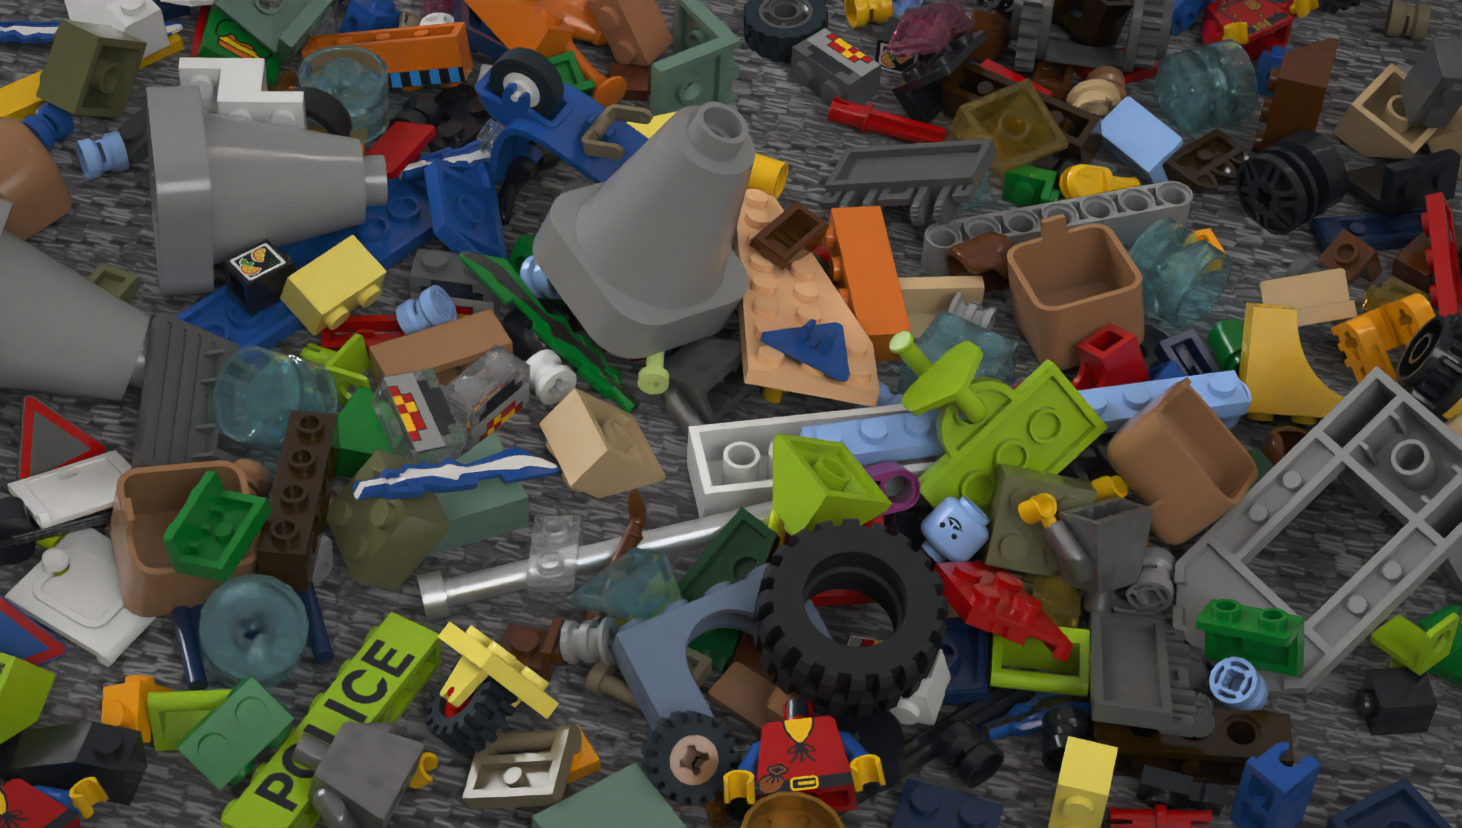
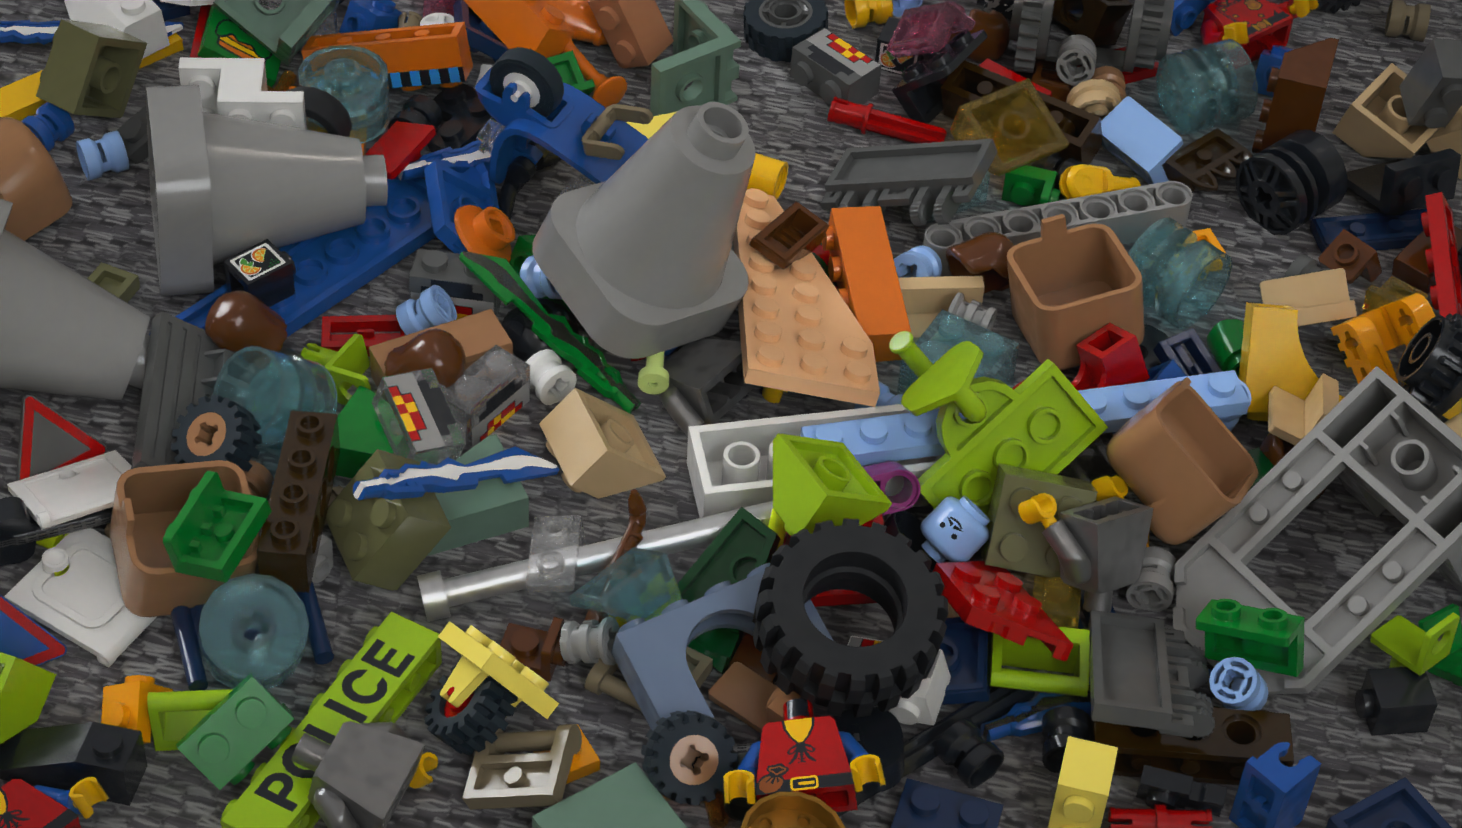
light yellow brick [280,234,387,336] -> none
copper tile [609,63,650,101] -> none
blue piece [760,319,850,382] -> none
none -> black wheel [171,395,262,472]
none -> reddish brown hair [205,291,288,364]
none -> reddish brown hair [384,328,466,399]
none -> orange piece [454,205,515,263]
none -> light blue wheel [894,245,942,277]
none -> light grey wheel [1056,34,1097,86]
none -> tan panel [1268,373,1339,445]

